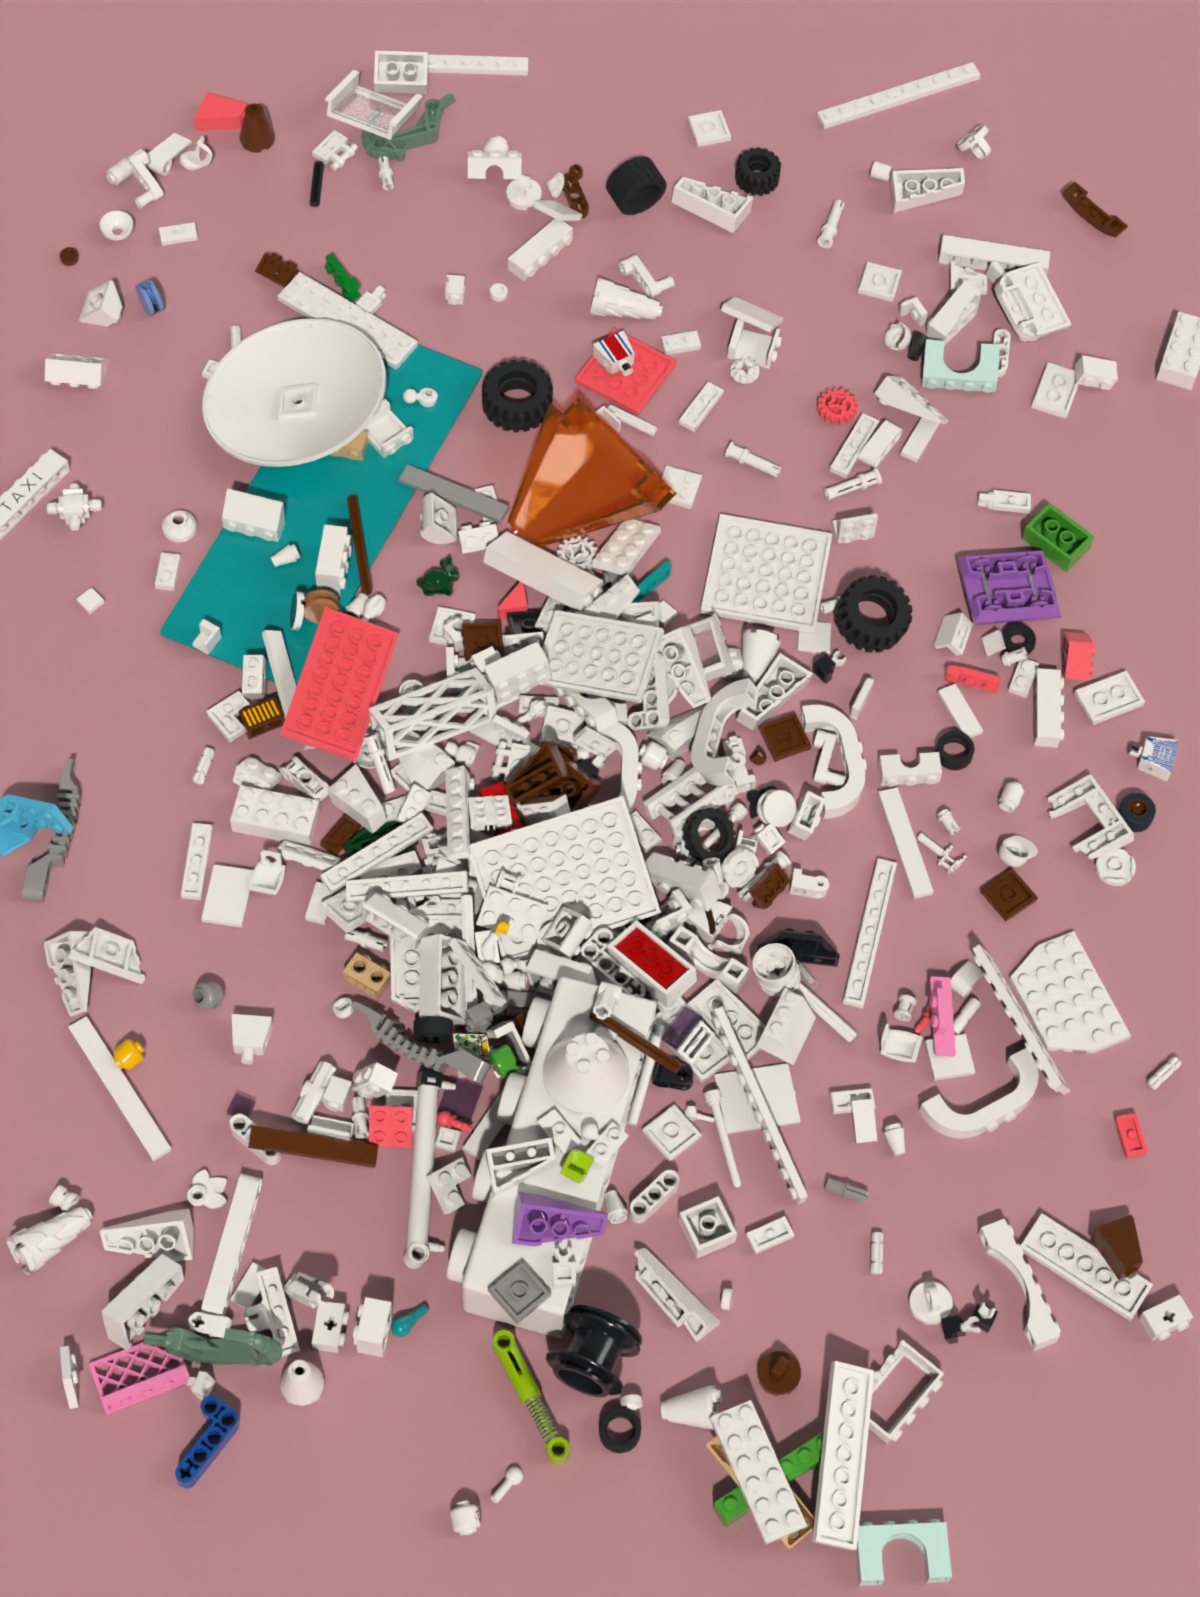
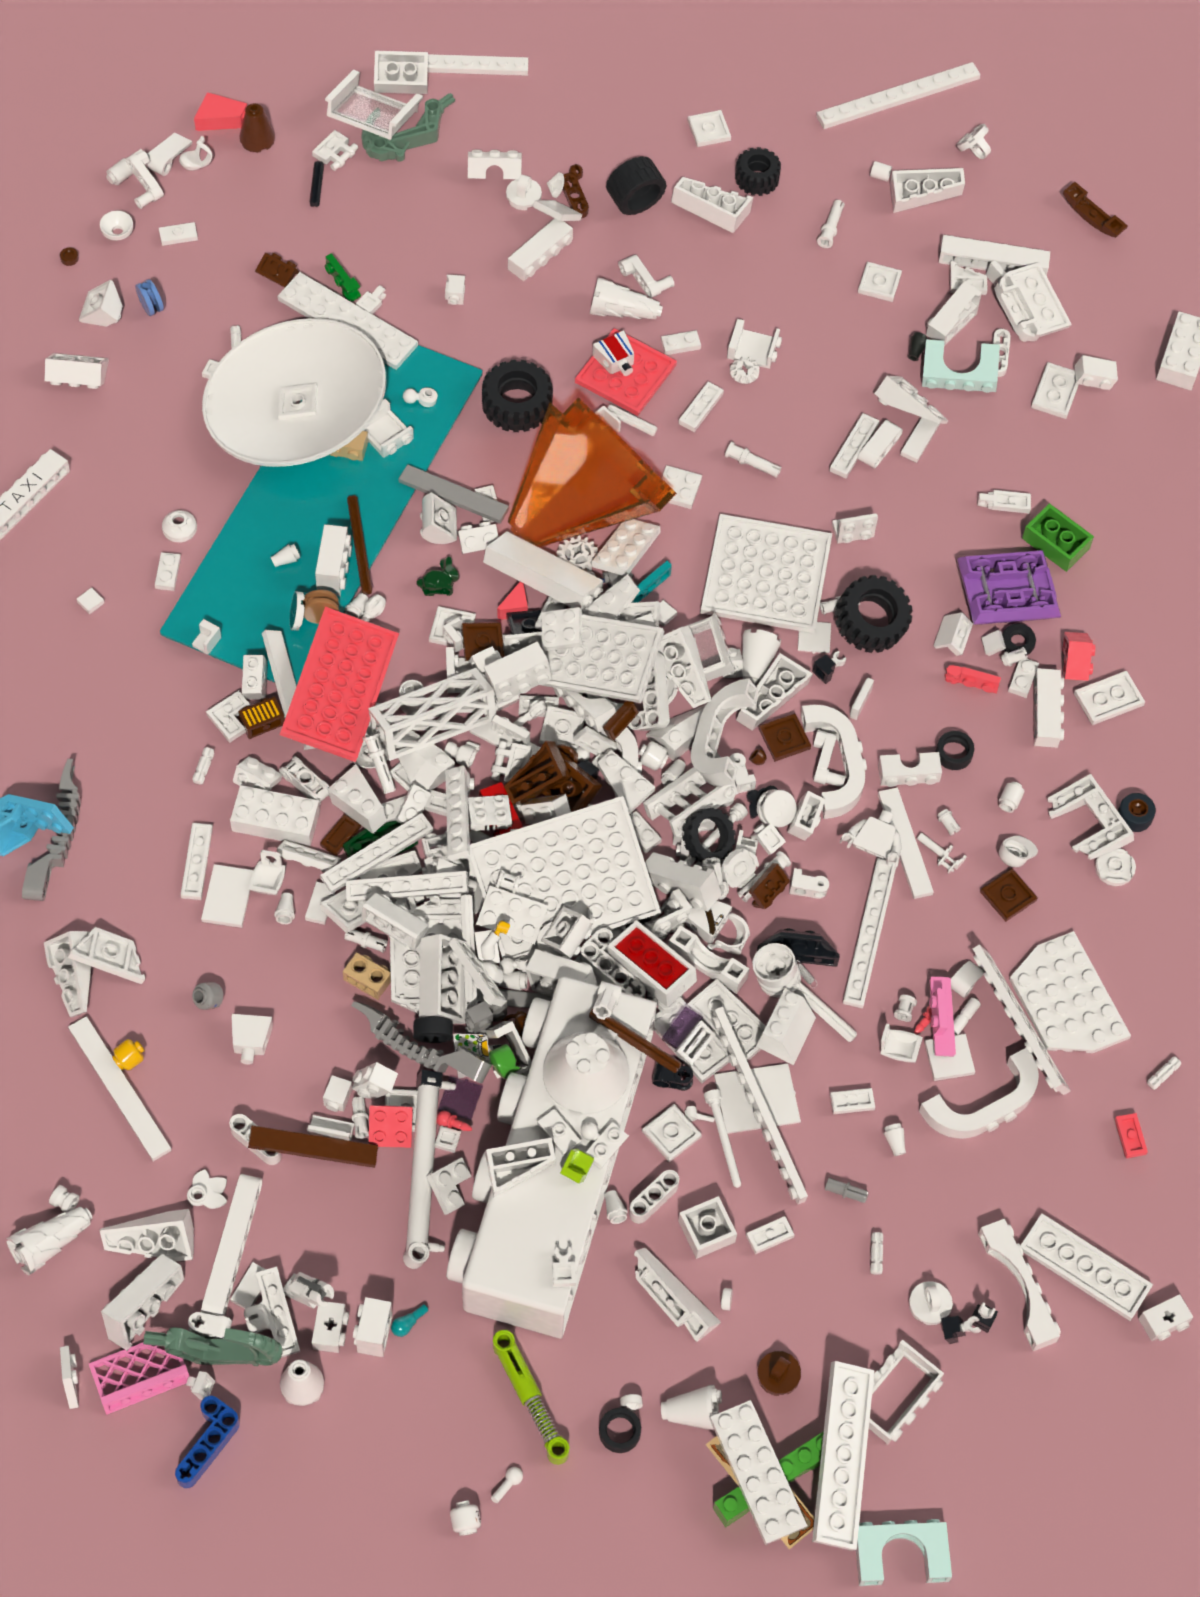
white piece [47,483,102,531] -> none
white slope [222,489,285,542] -> none
clear purple tile [227,1094,255,1118] -> none
white piece [291,1061,336,1125] -> none
white tile [332,998,354,1018] -> none
white pin [378,156,394,191] -> none
white tile [463,1090,506,1161] -> none
white head [483,135,509,152] -> none
light grey tile [488,1261,551,1324] -> none
white tile [490,283,508,302] -> none
medium lavender wedge [512,1192,608,1246] -> none
black wheel [546,1305,642,1398] -> none
white piece [627,1024,665,1126] -> none
white tile [721,296,783,332] -> none
white tile [721,736,746,758] -> none
coral gear [817,387,858,425] -> none
white pin [824,468,882,500] -> none
white tile [851,1099,878,1143] -> none
white hair [884,322,912,351] -> none
white bracket [899,297,928,326] -> none
white tile [937,684,983,738] -> none
reddish brown slope [1091,1215,1143,1280] -> none
white torso [1129,737,1179,781] -> none
none -> white cone [274,893,295,924]
none -> white plate [542,607,582,651]
none -> white wing [597,750,655,814]
none -> reddish brown tile [602,701,639,741]
none -> white torso [839,810,902,867]

